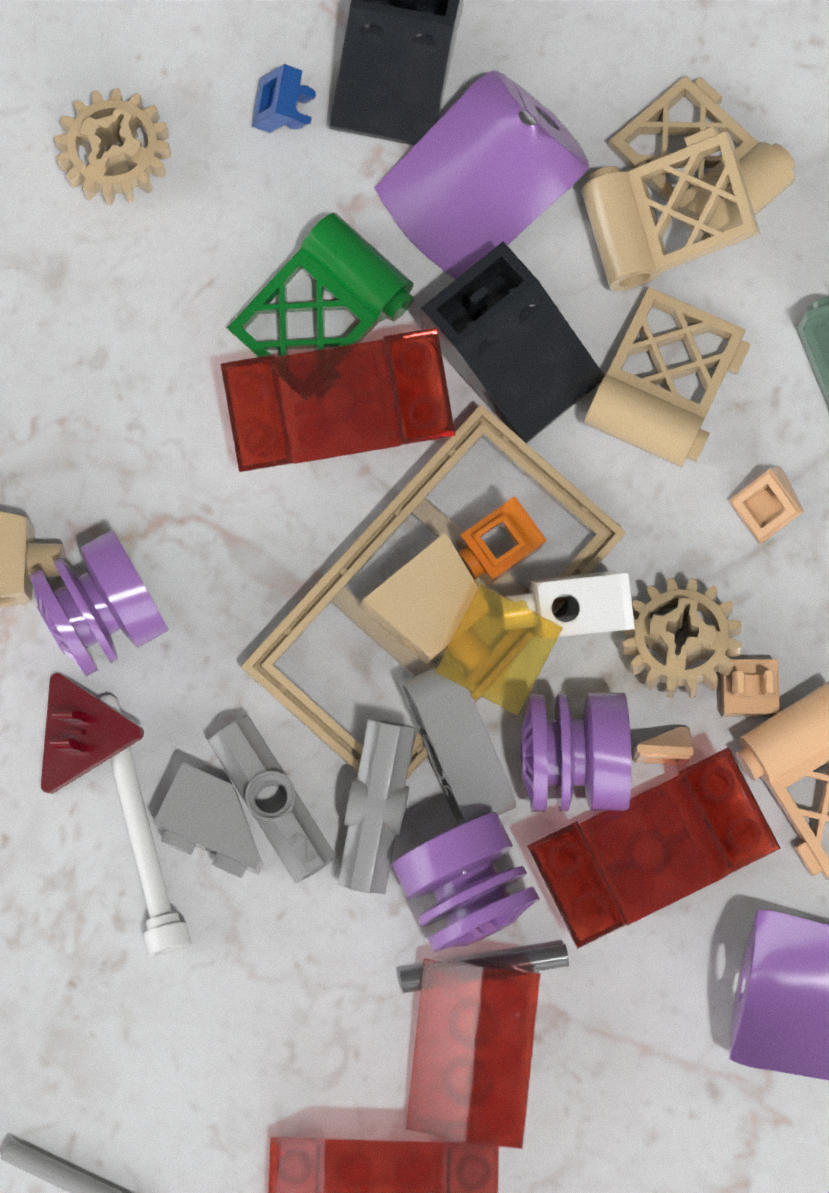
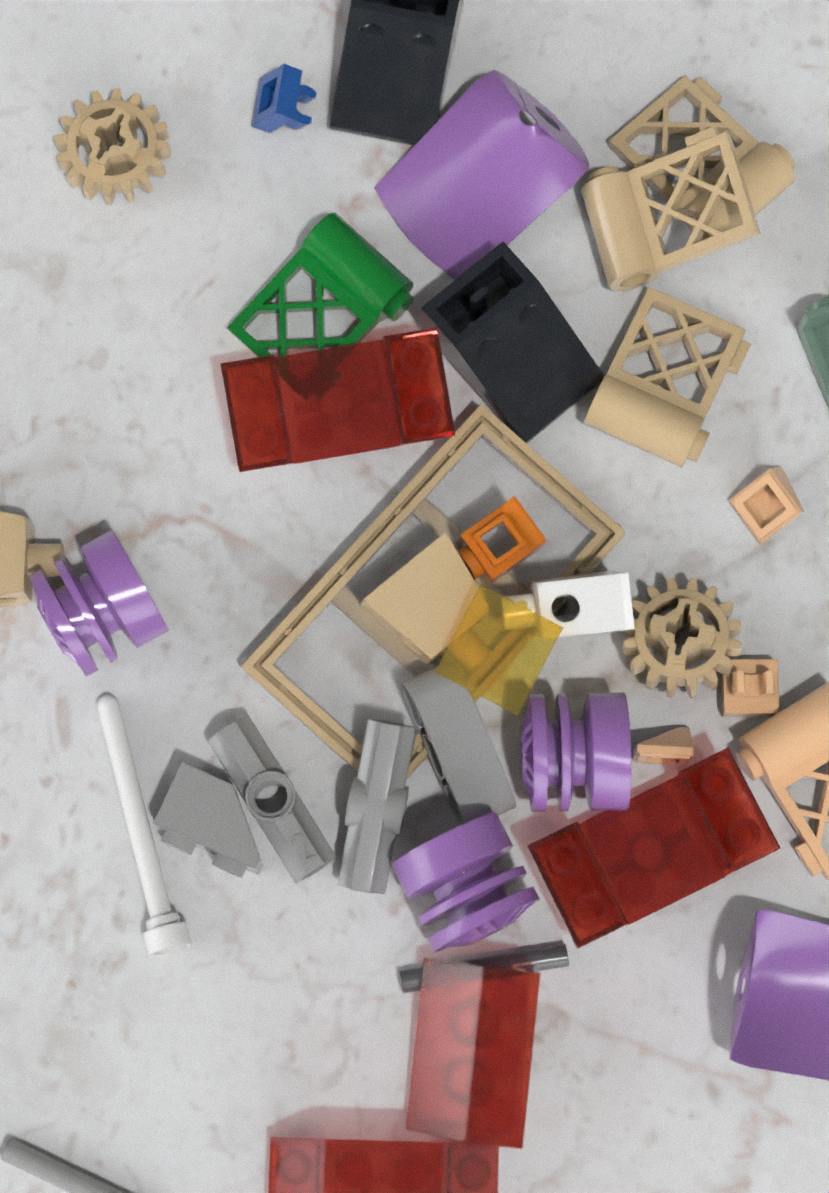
dark red piece [41,673,144,794] -> none

